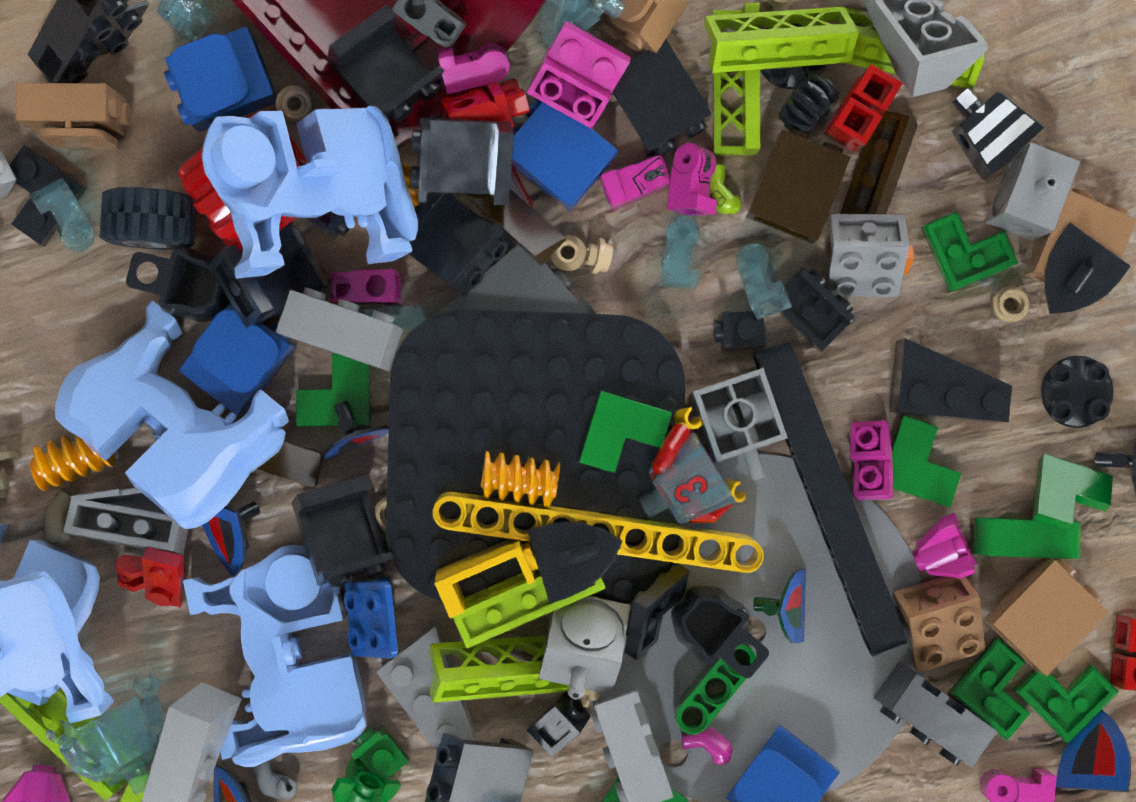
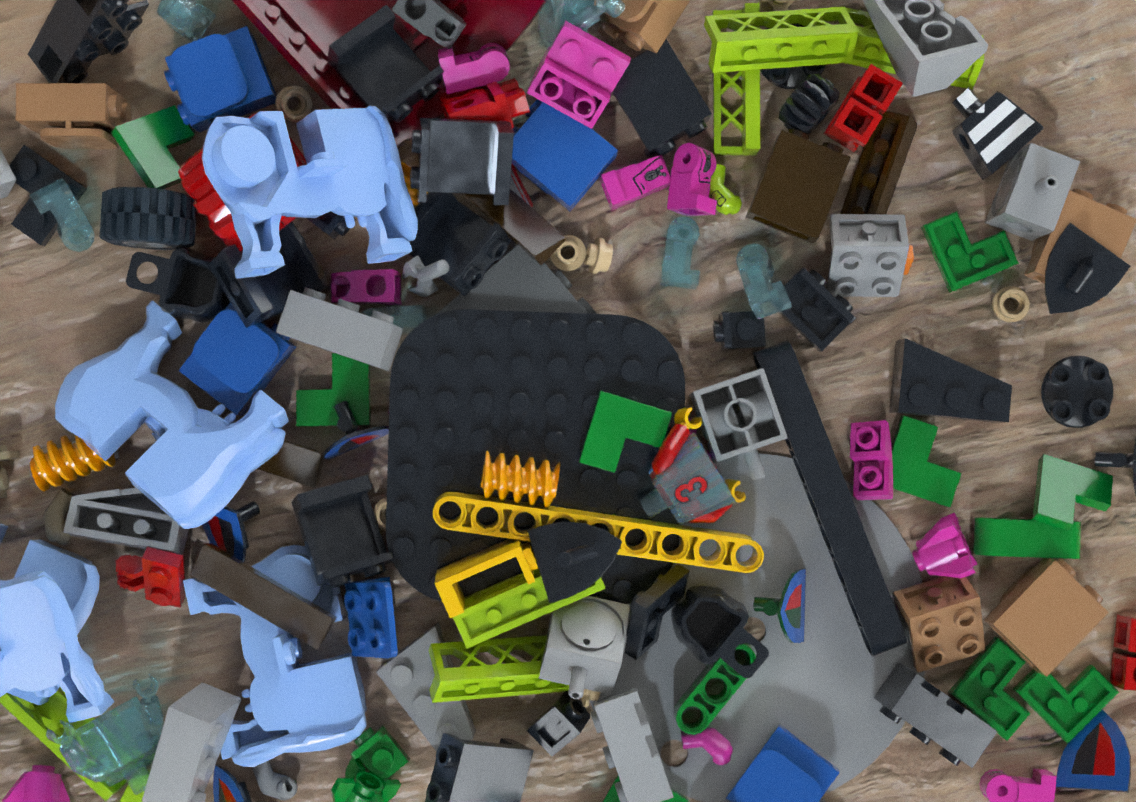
none -> green tile [111,105,194,189]
none -> dark brown slope [190,543,337,650]
none -> light grey bar [402,255,449,297]

